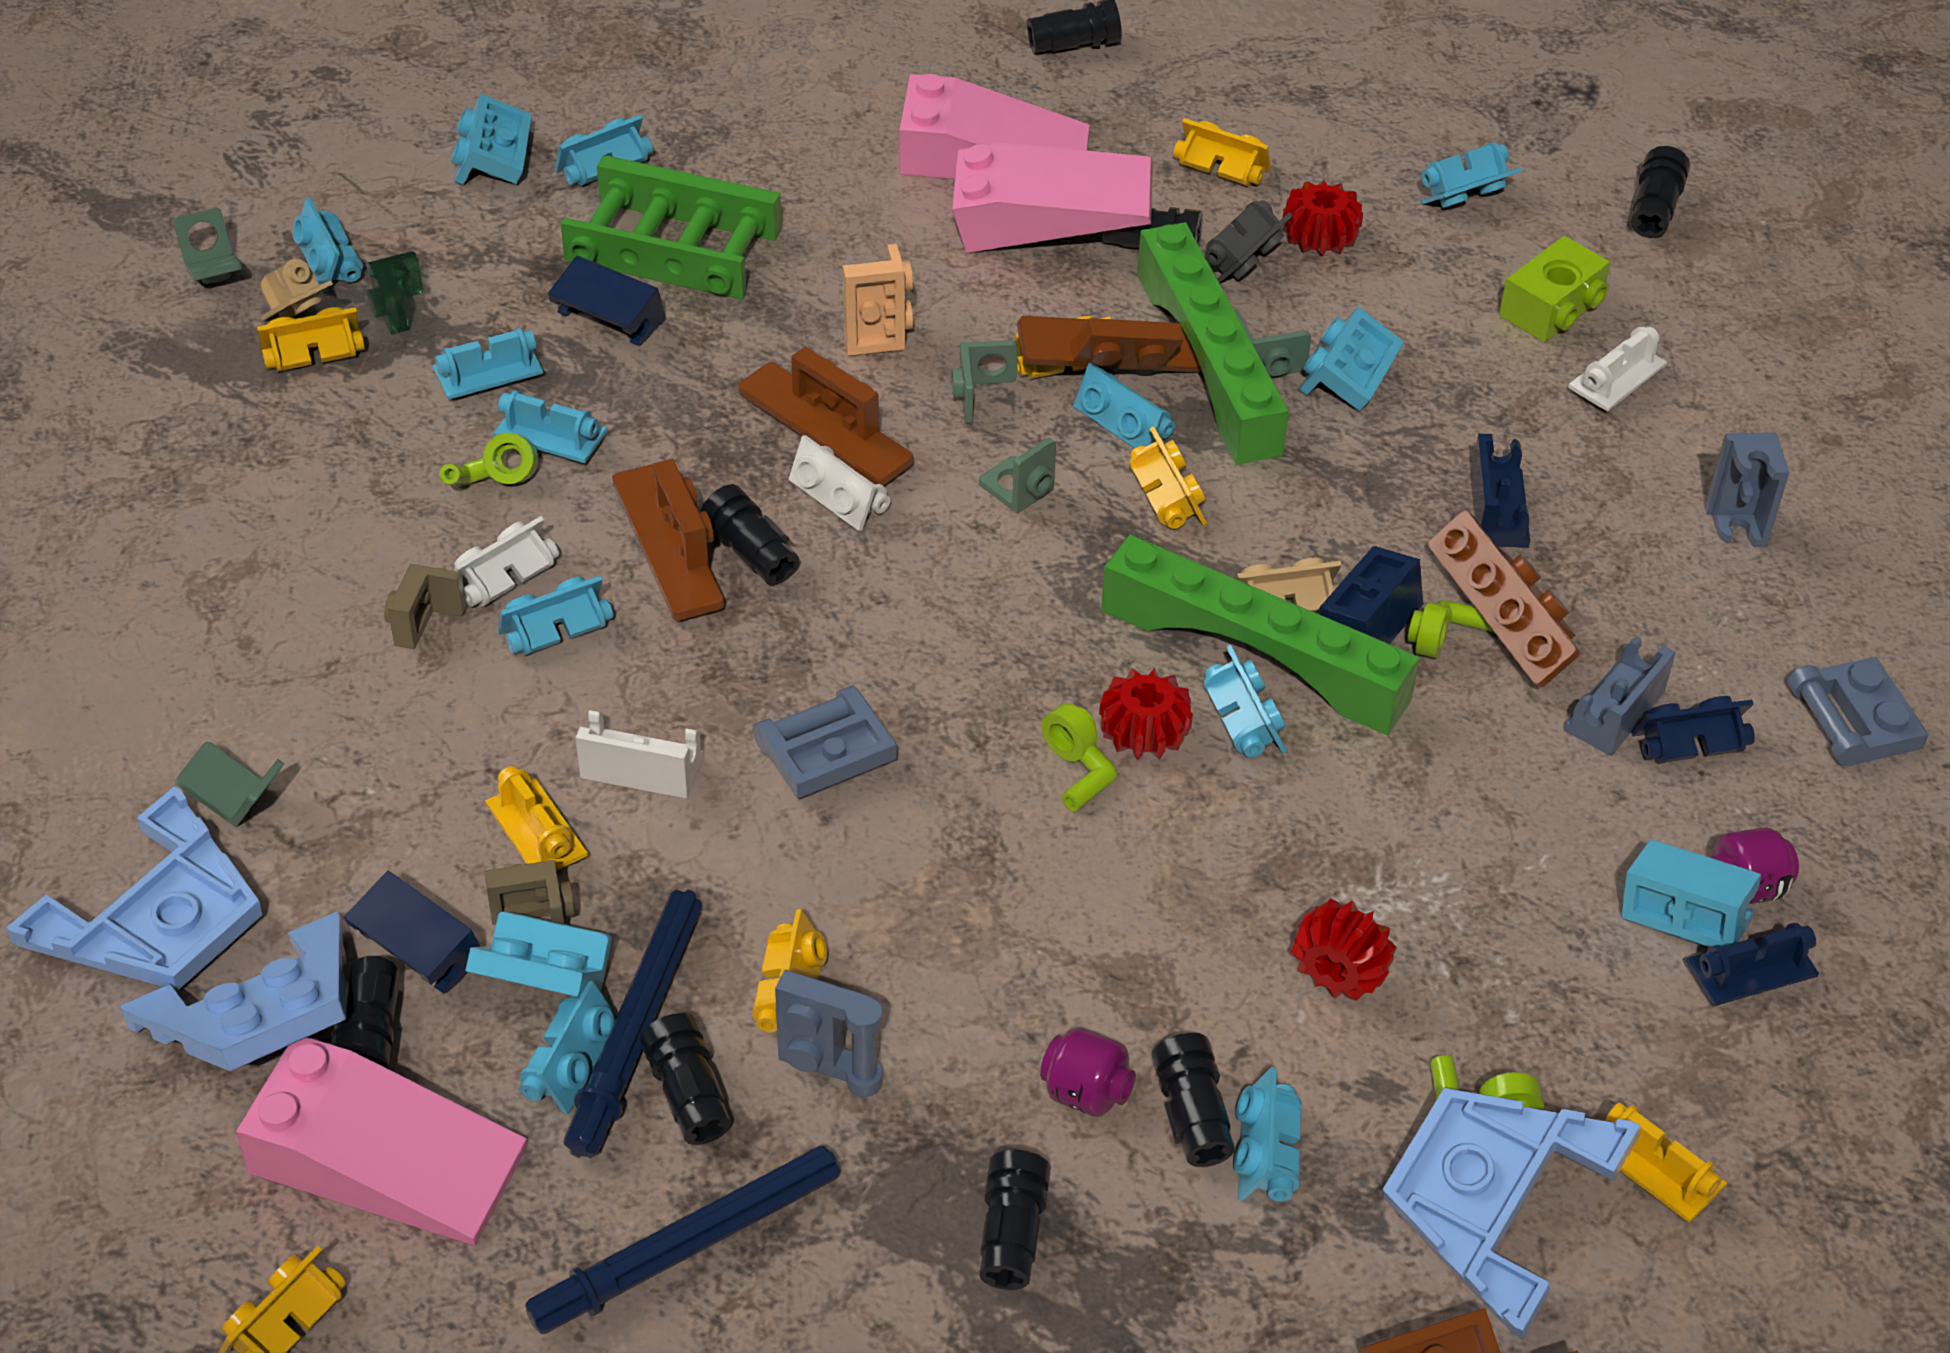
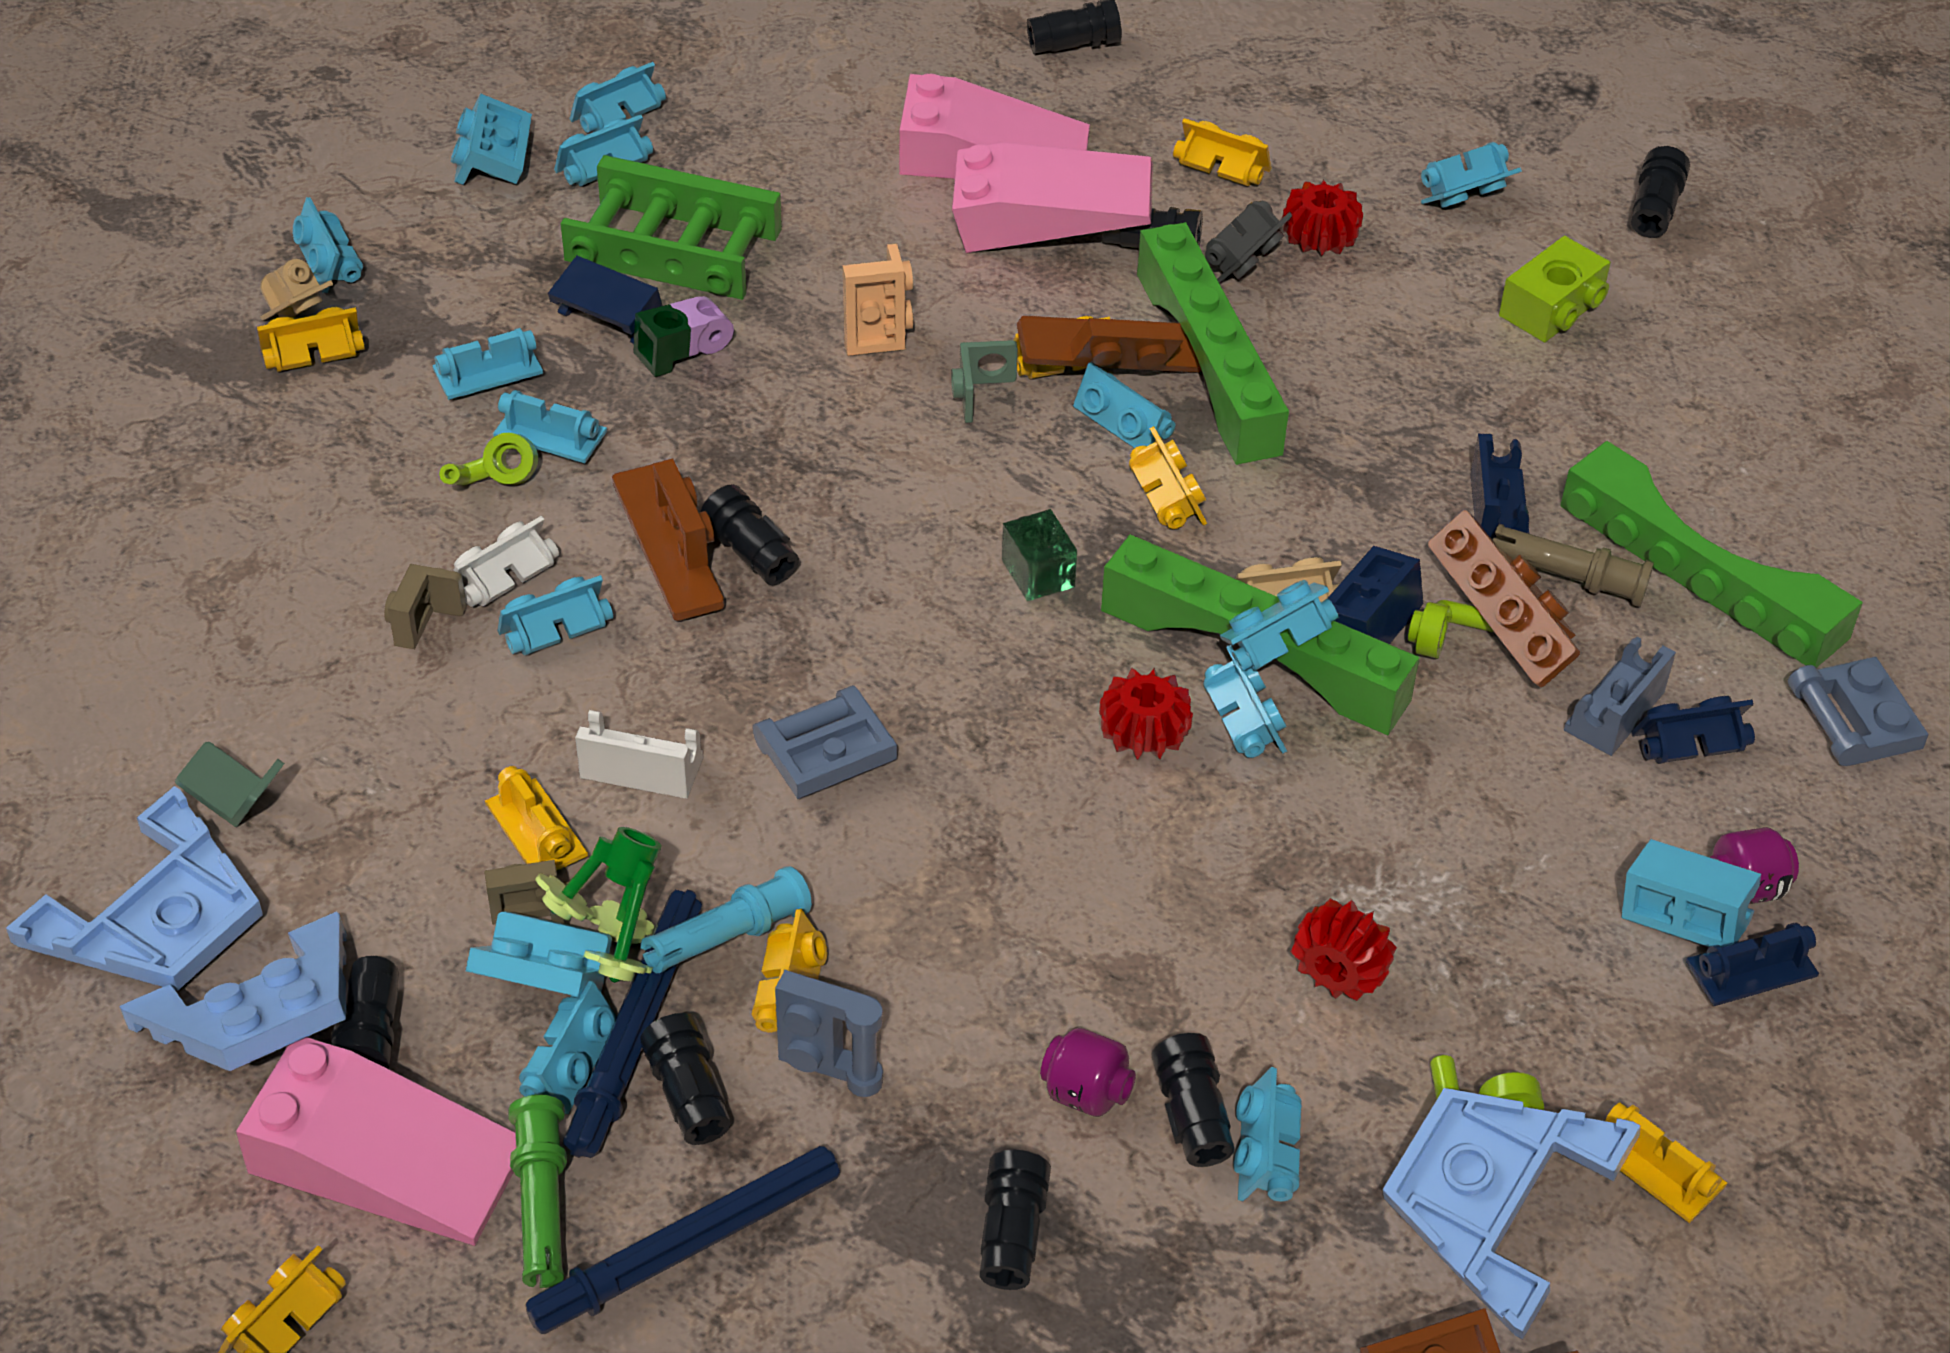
sand green bracket [173,207,242,284] -> none
dark blue hinge [344,870,481,994] -> none
clear green bracket [367,251,423,335] -> none
dark orange bracket [738,346,913,486] -> none
white hinge [788,435,891,531] -> none
sand green bracket [979,437,1056,514] -> none
lime plate [1041,703,1117,812] -> none
sand green bracket [1234,309,1311,377] -> none
medium azure bracket [1299,306,1404,411] -> none
white hinge [1568,327,1667,412] -> none
sand blue hinge [1705,433,1790,547] -> none
none -> bright green pin [508,1095,567,1288]
none -> plant [535,827,662,983]
none -> medium azure hinge [569,62,666,133]
none -> leg [633,296,734,377]
none -> medium azure pin [641,866,812,973]
none -> clear green brick [1002,509,1077,602]
none -> medium azure hinge [1220,580,1339,671]
none -> dark tan pin [1493,524,1654,607]
none -> bright green arch [1560,441,1863,668]

